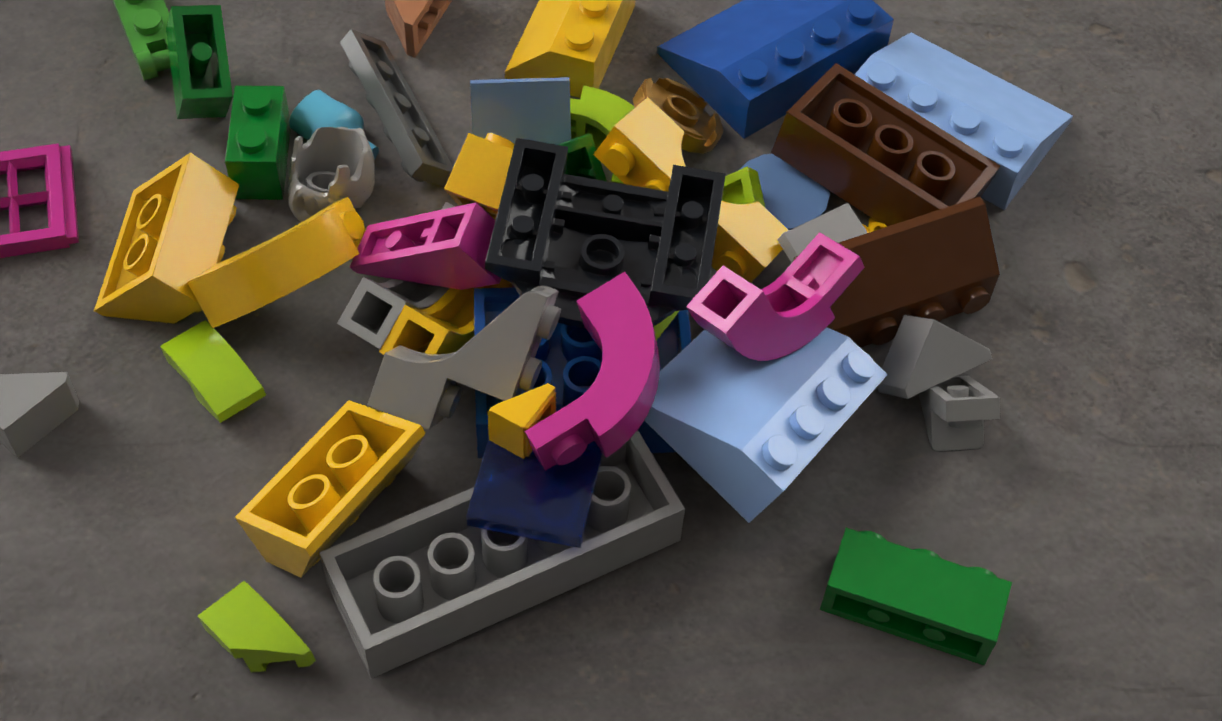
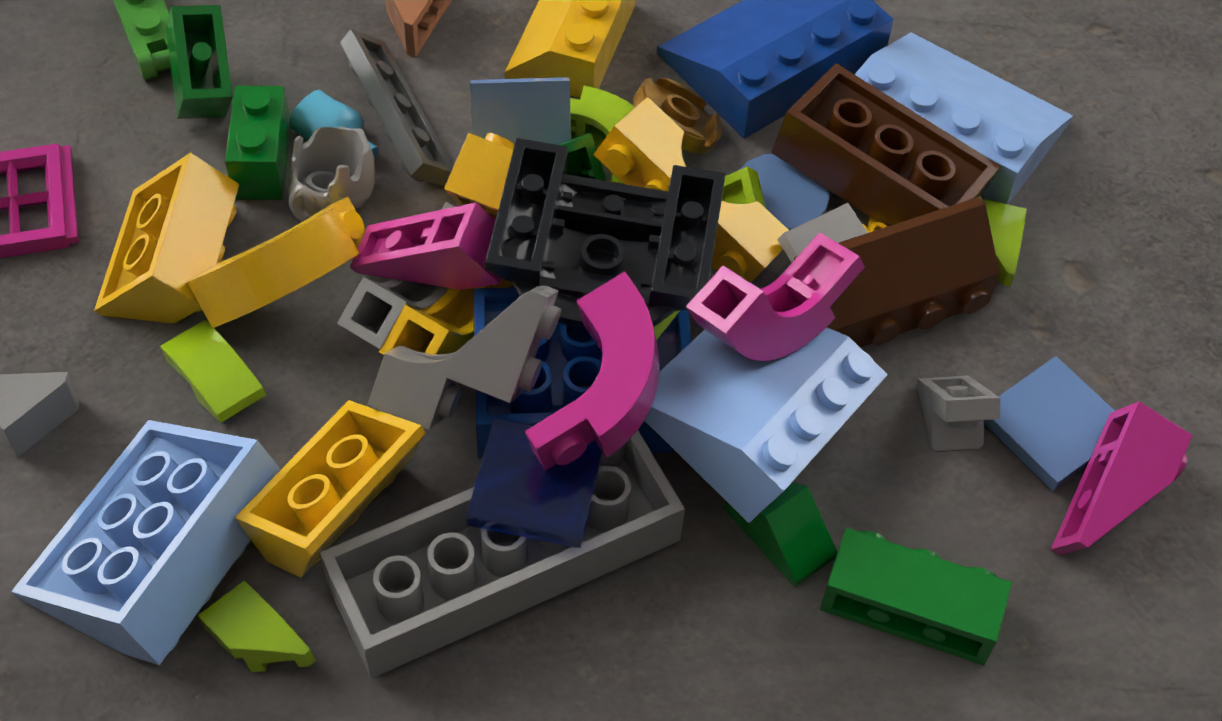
yellow slope [488,383,556,459] -> none
light grey slope [877,315,992,399] -> none
none -> light blue slope [11,420,281,665]
none -> green slope [723,482,838,587]
none -> lime slope [982,198,1027,287]
none -> medium blue tile [984,356,1115,492]
none -> dark pink slope [1050,401,1193,555]

